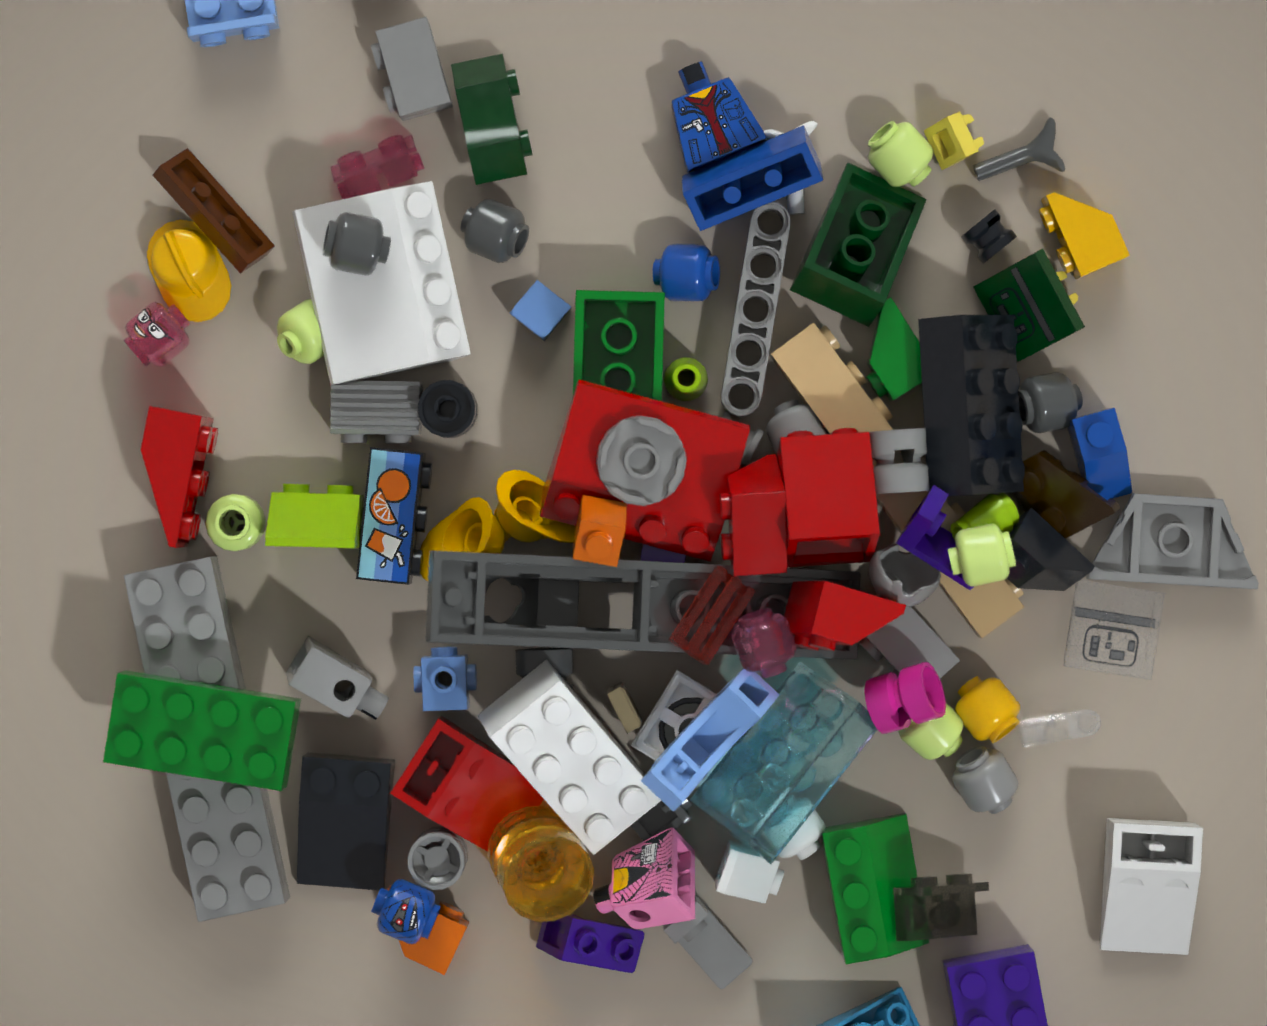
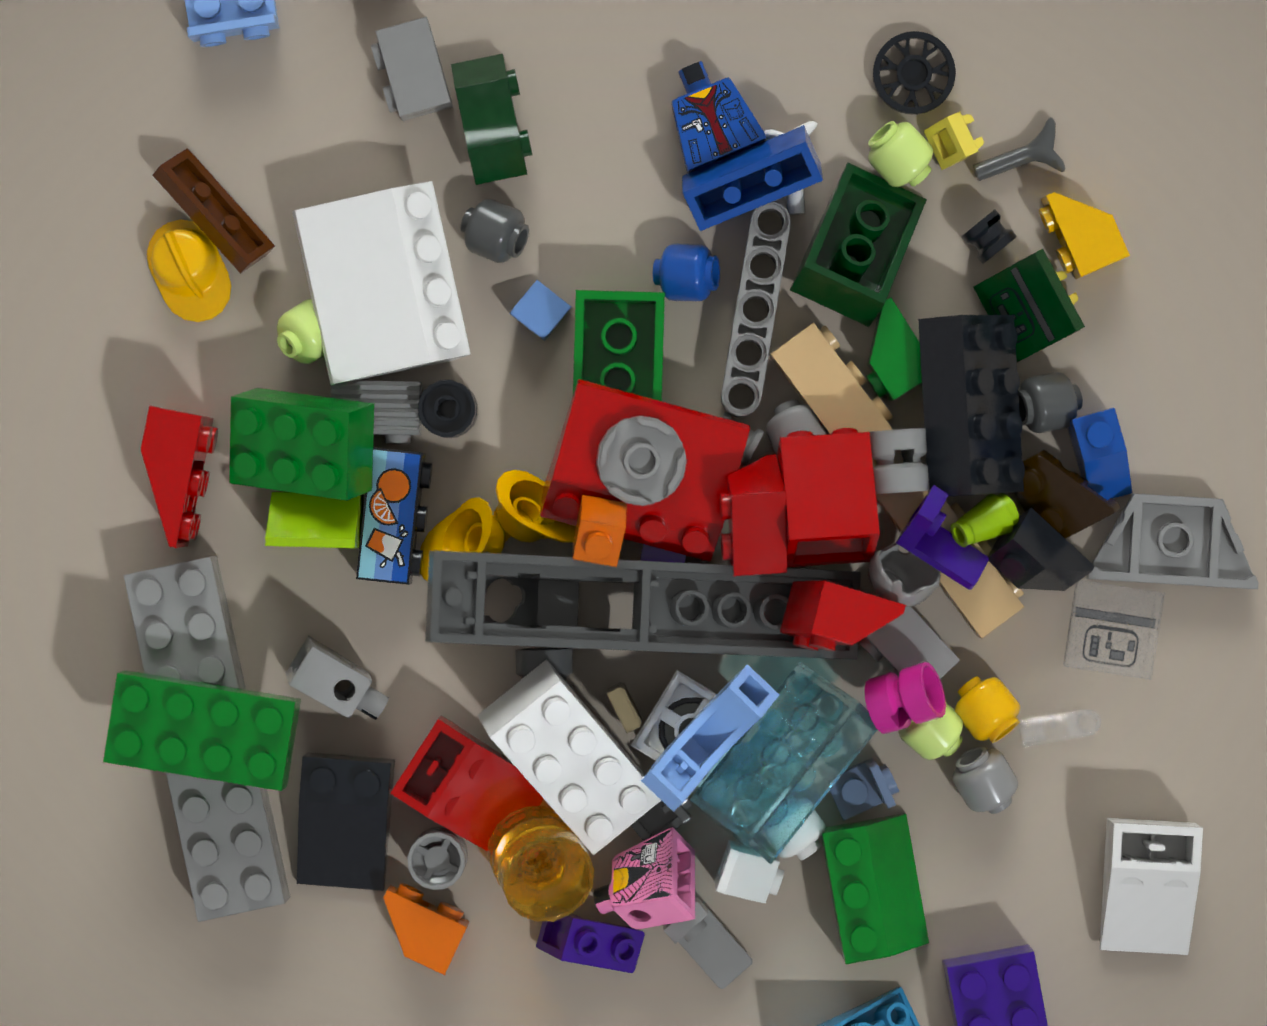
clear pink head [123,302,190,367] -> none
yellowish green head [205,494,266,551] -> none
dark grey head [323,212,391,276] -> none
clear pink hinge [331,135,425,199] -> none
blue head [371,879,441,944] -> none
medium blue brick [413,647,477,711] -> none
lime cone [664,357,708,401] -> none
clear red tile [668,566,756,665] -> none
clear pink head [732,608,797,678] -> none
clear smoke bracket [893,873,989,941] -> none
yellowish green head [947,524,1016,587] -> none
none -> green brick [229,388,374,501]
none -> sand blue bracket [824,758,900,821]
none -> black wheel [873,31,956,115]

